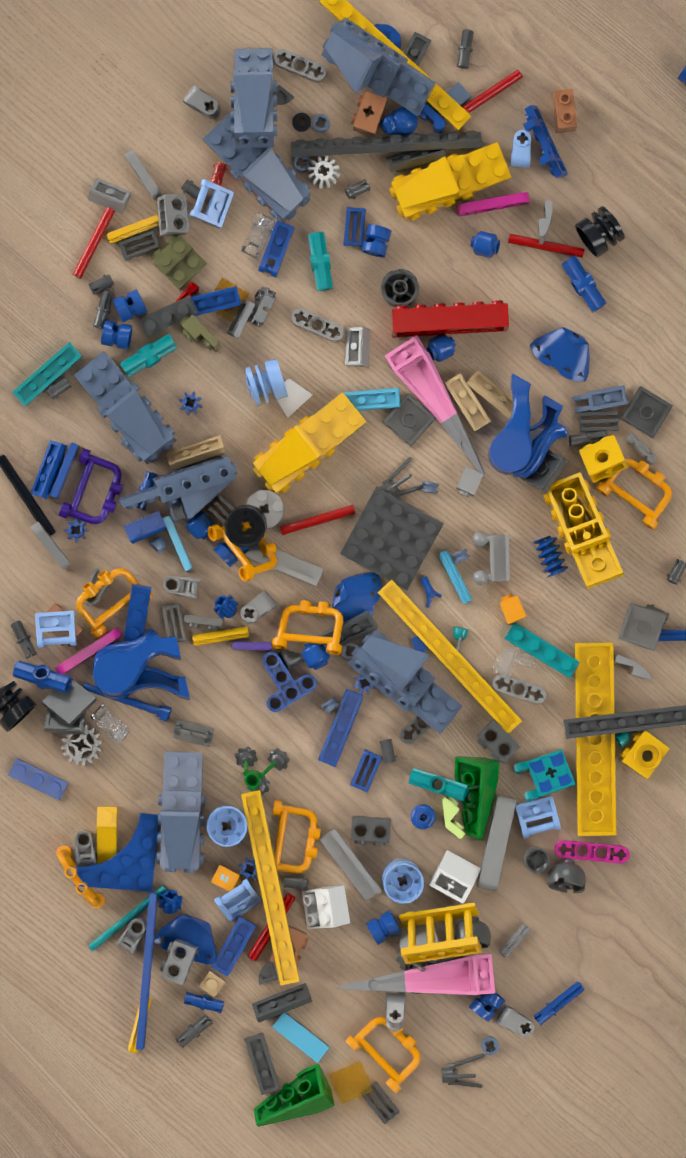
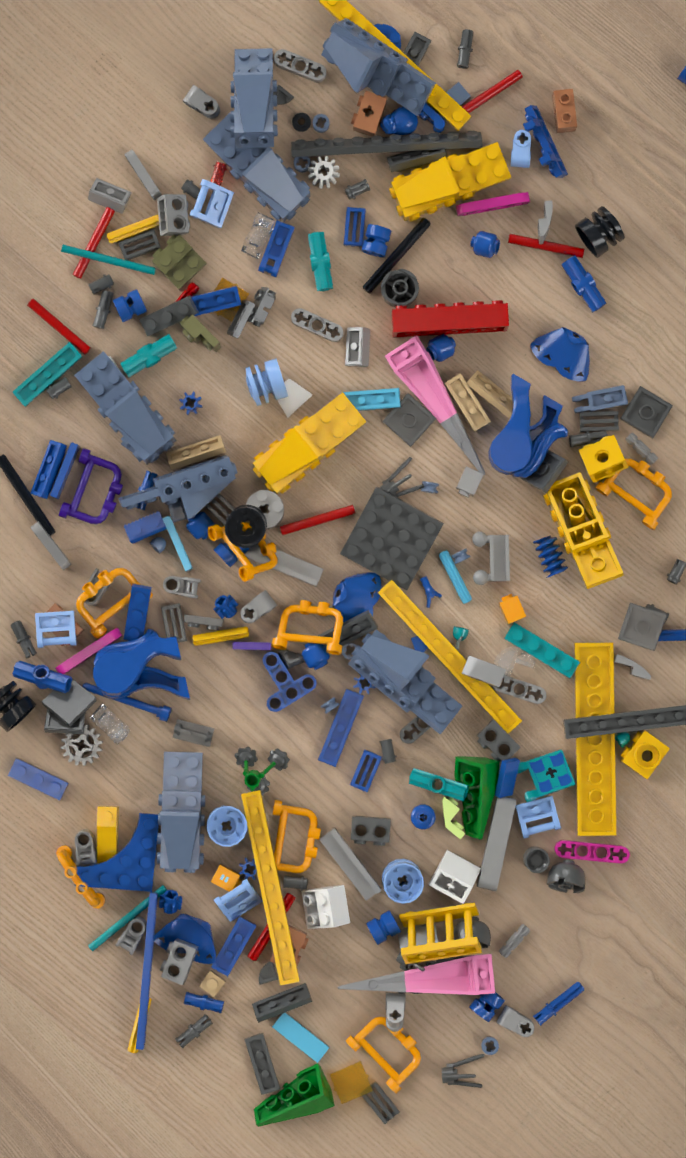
blue gear [64,518,89,543] -> none
blue wheel [101,320,133,350] -> none
none -> red piece [27,298,91,355]
none -> teal piece [61,244,156,275]
none -> black axle [363,218,431,294]
none -> light grey slope [461,656,506,688]
none -> blue tile [495,758,520,798]

